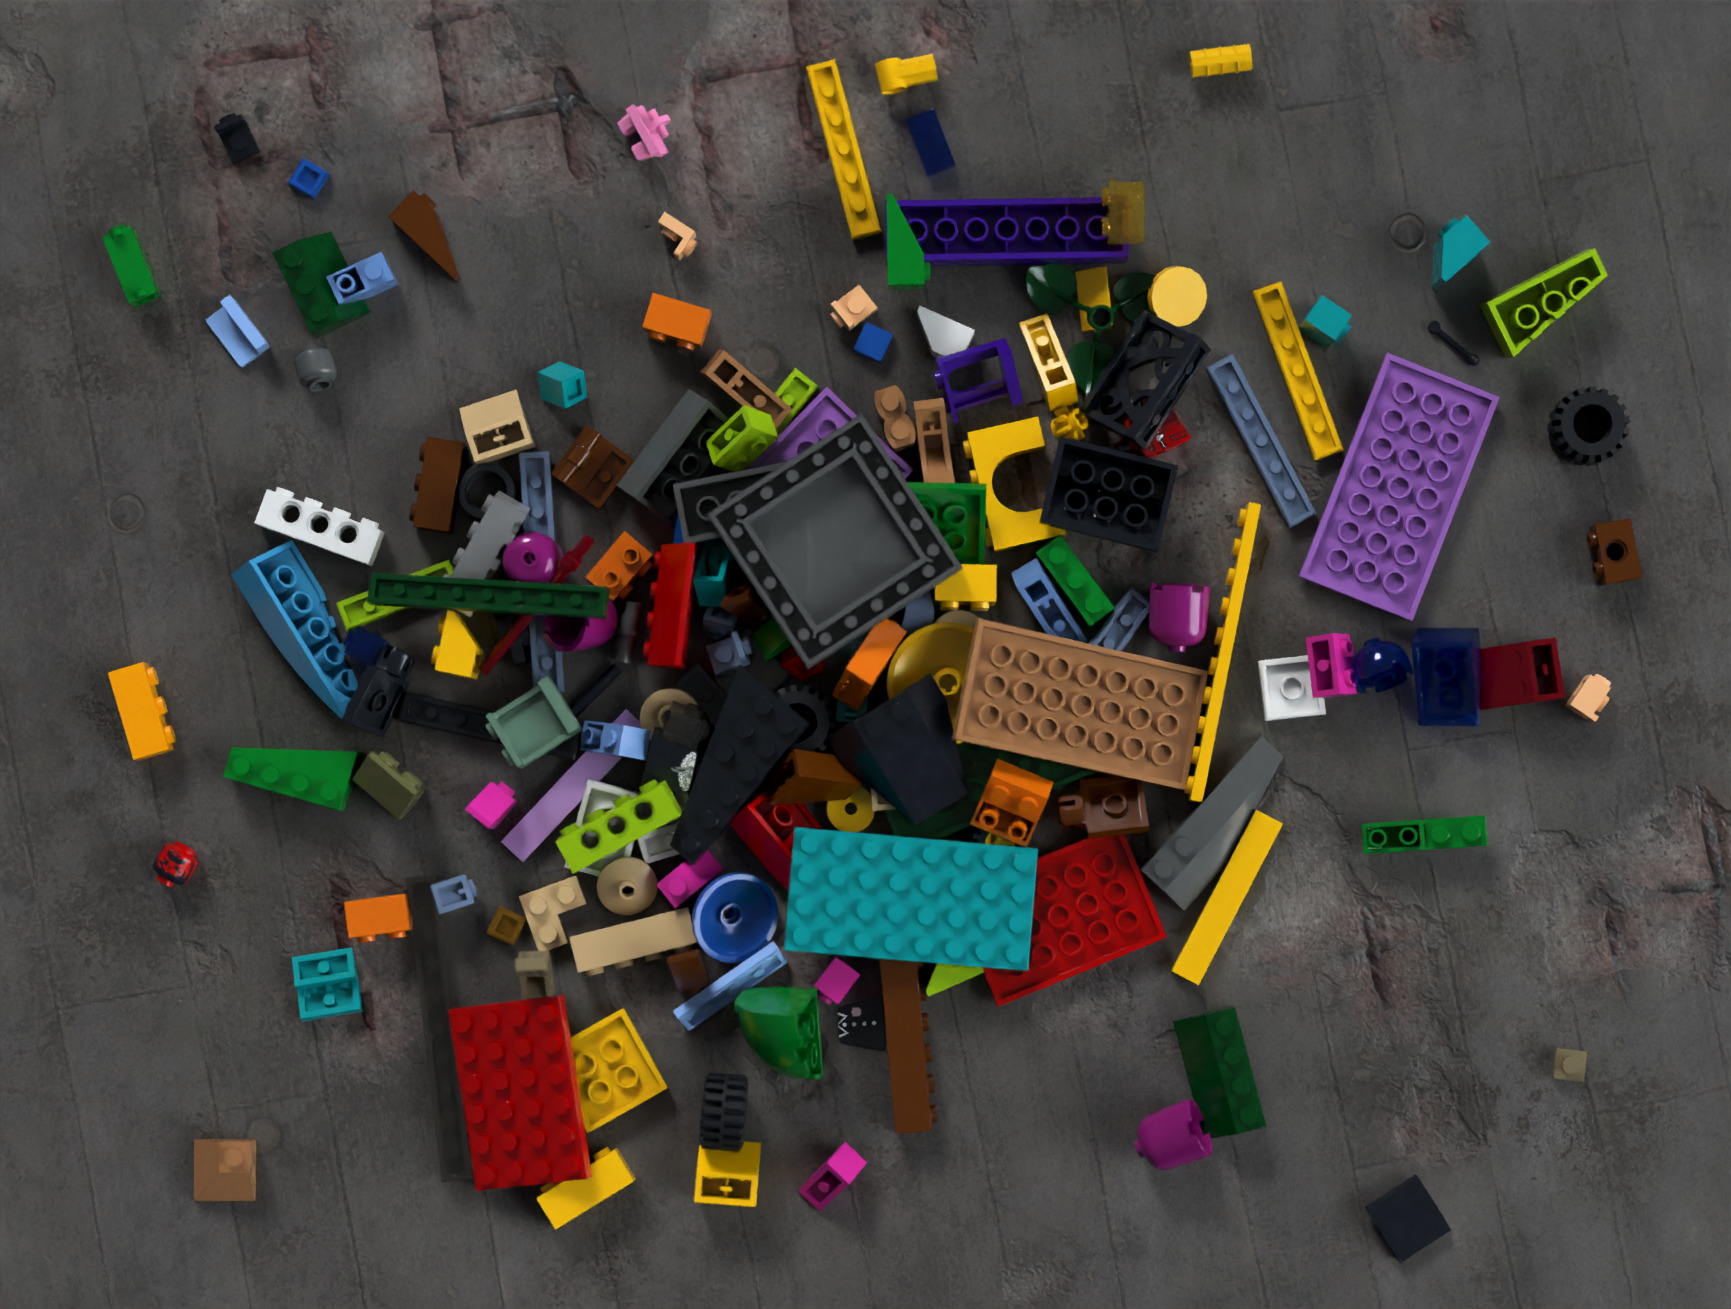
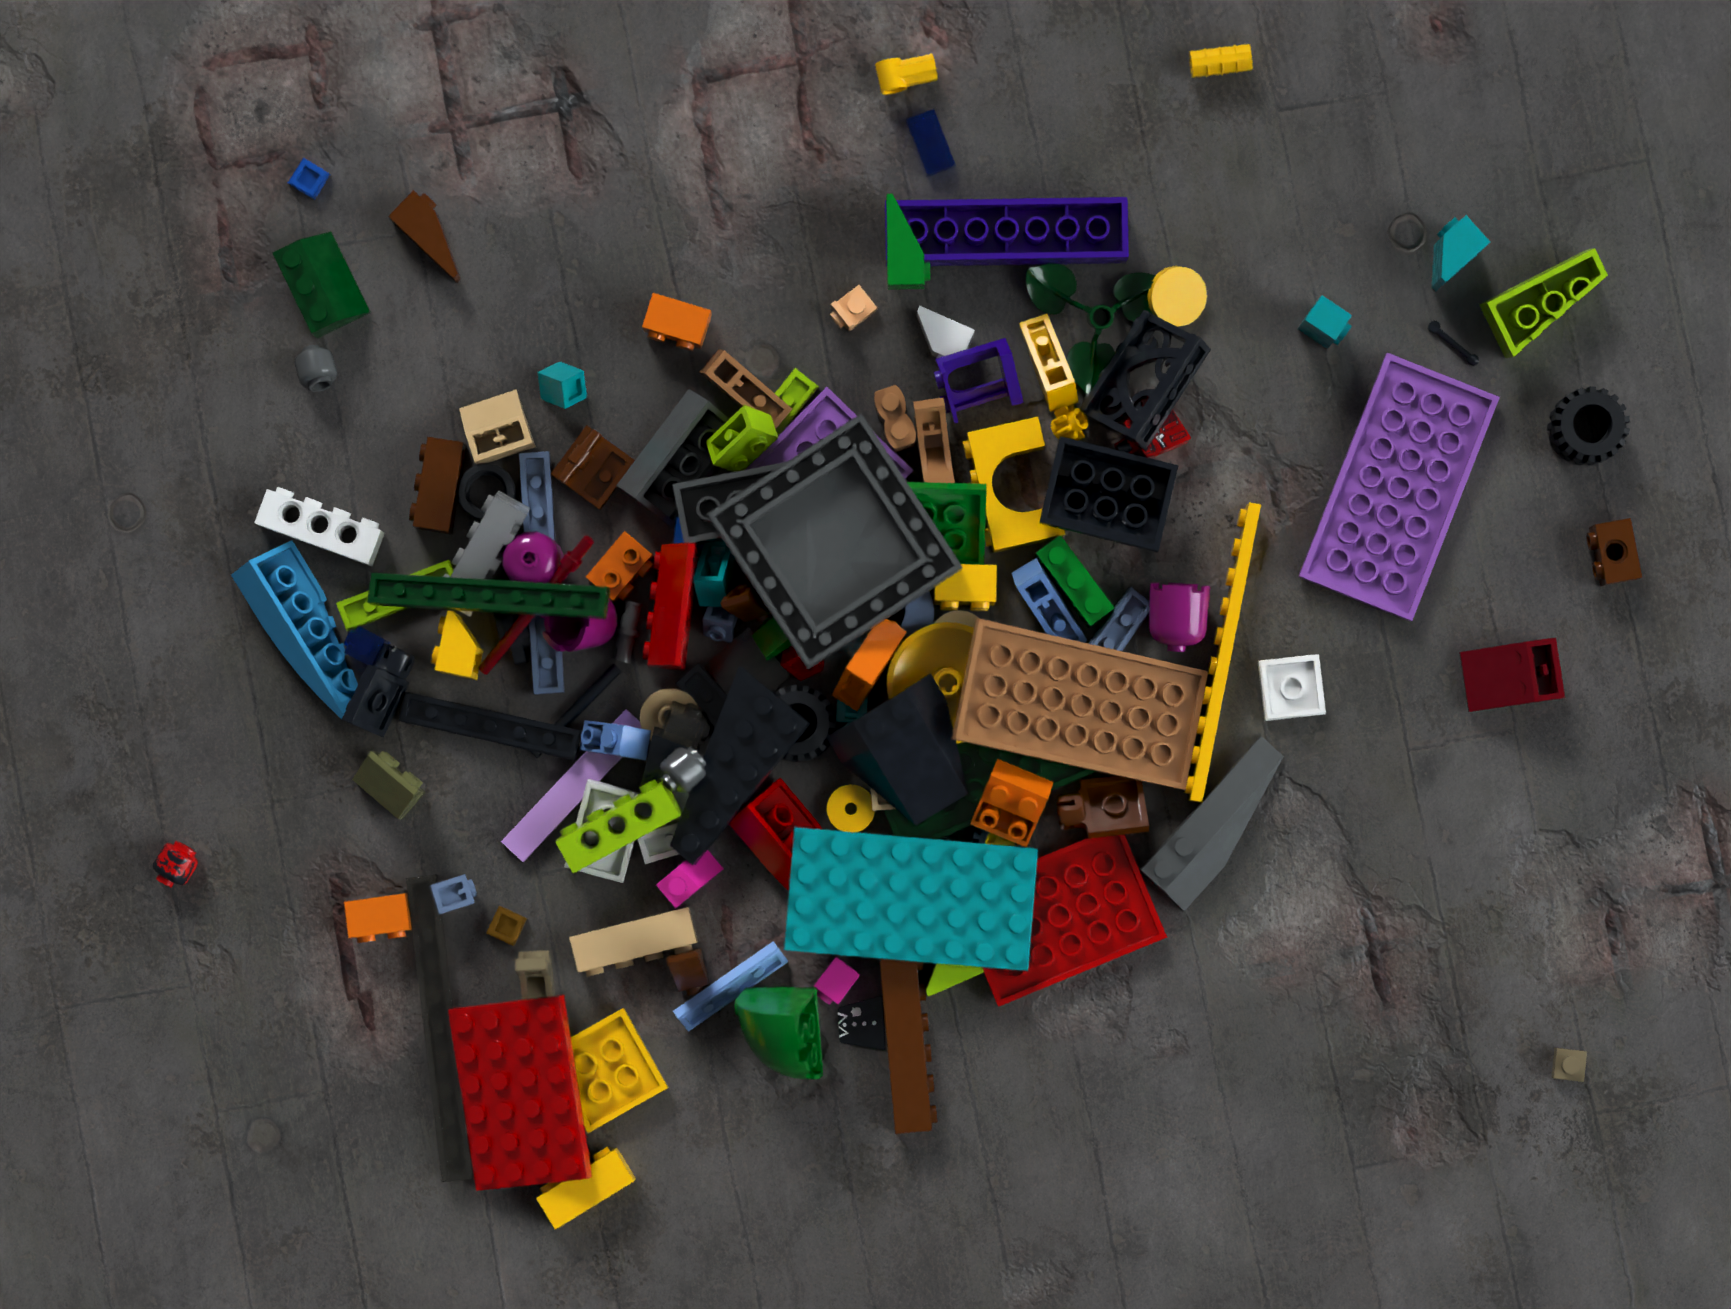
green brick [102,224,162,308] -> none
light orange brick [108,662,176,761] -> none
medium nougat slope [194,1139,256,1201] -> none
light blue panel [206,295,271,367] -> none
black bracket [214,113,261,165] -> none
green wedge [223,747,362,811] -> none
teal slope [292,947,363,1022] -> none
medium blue slope [327,252,399,305] -> none
dark pink slope [465,781,518,829] -> none
sand green panel [485,676,583,769] -> none
tan plate [519,875,587,951] -> none
tan dish [597,857,658,915] -> none
bright pink hips [617,105,671,161] -> none
light nougat bracket [658,212,697,260] -> none
blue dish [692,872,778,963] -> none
yellow slope [694,1141,761,1207] -> none
black tyre [699,1072,749,1152] -> none
sand blue bracket [706,630,753,677] -> none
reddish brown slope [764,749,862,806] -> none
dark pink slope [798,1142,867,1212] -> none
yellow tile [806,59,881,241] -> none
blue tile [853,322,893,363] -> none
yellow slope [1075,266,1113,332] -> none
clear yellow bracket [1102,179,1145,244] -> none
magenta cylinder [1135,1099,1213,1170] -> none
yellow tile [1171,810,1283,985] -> none
dark green slope [1173,1006,1267,1139] -> none
sand blue tile [1205,354,1317,528] -> none
yellow tile [1252,281,1343,461] -> none
dark pink brick [1306,633,1358,698] -> none
clear blue cylinder [1351,638,1414,694] -> none
green slope [1362,815,1488,854] -> none
black slope [1365,1174,1451,1263] -> none
clear blue slope [1411,628,1481,726] -> none
light nougat brick [1565,674,1611,723] -> none
none -> dark grey head [660,747,706,793]

